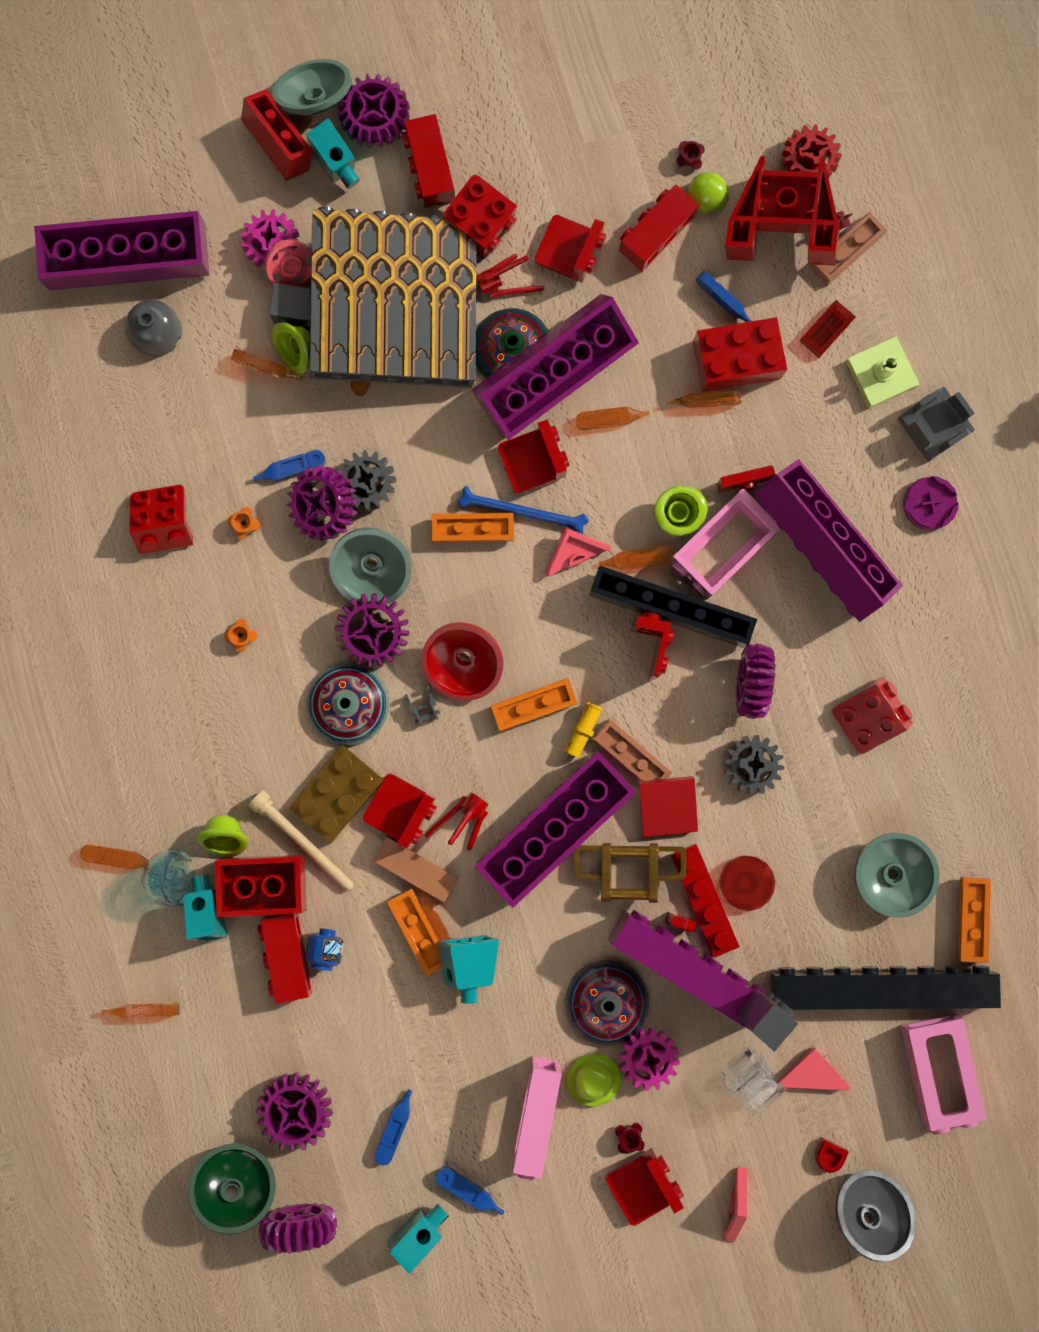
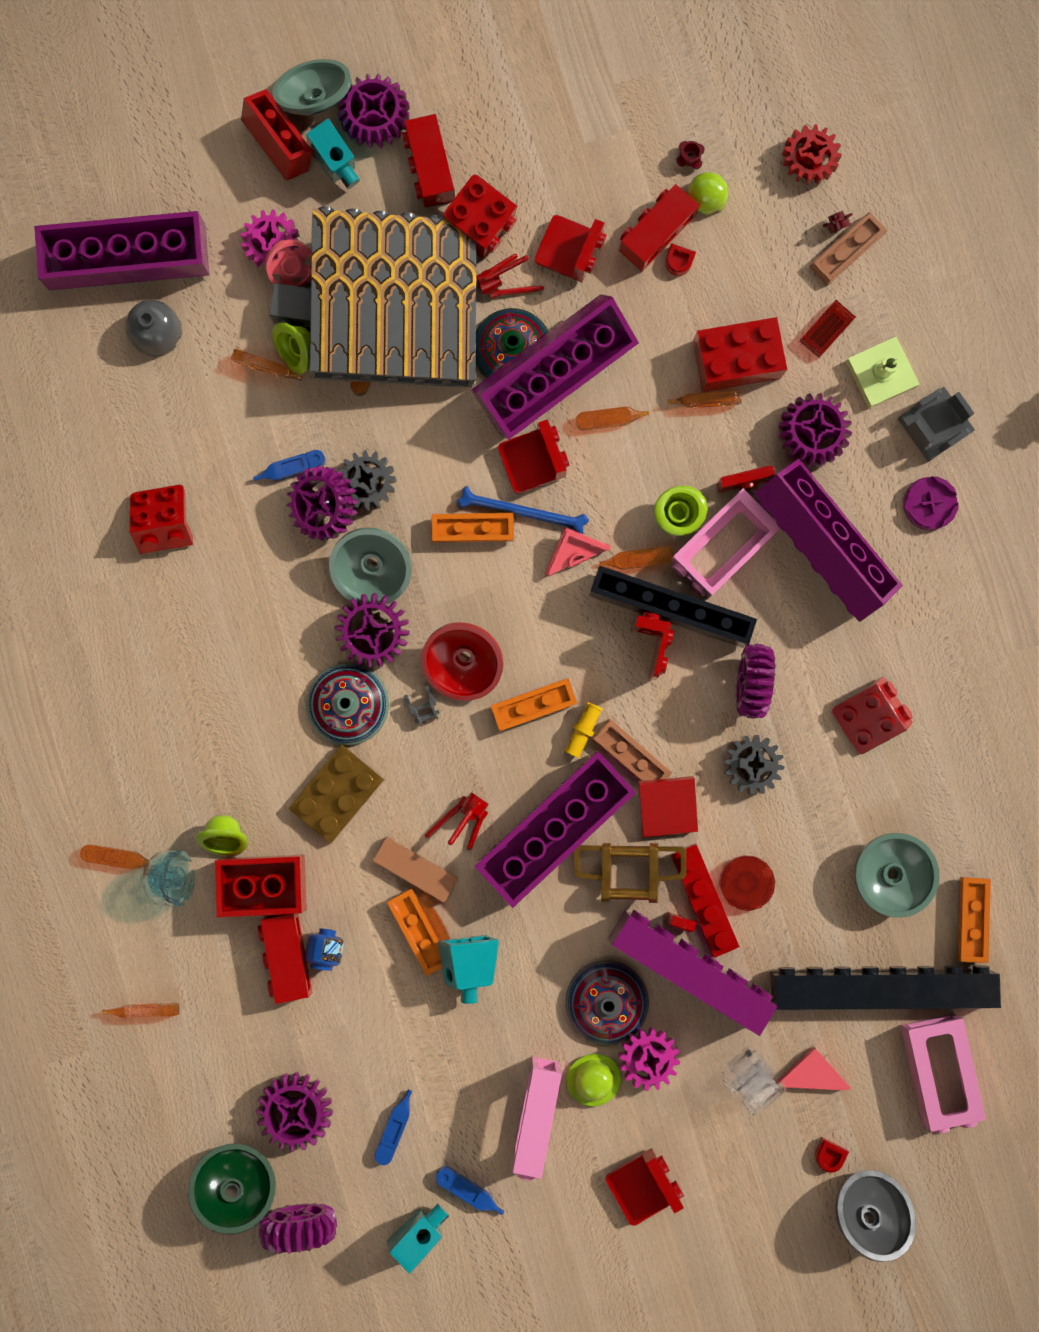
teal torso [184,875,227,942] -> none
orange plate [224,619,258,652] -> none
orange plate [228,507,260,539] -> none
tan piece [248,790,354,891] -> none
red bracket [363,774,438,848] -> none
dark red plate [615,1122,645,1154] -> none
blue piece [696,271,751,322] -> none
coral tile [724,1167,747,1242] -> none
red wedge [725,156,839,266] -> none
dark grey brick [736,989,798,1052] -> none
none -> red tile [665,243,696,276]
none -> magenta gear [778,393,852,466]

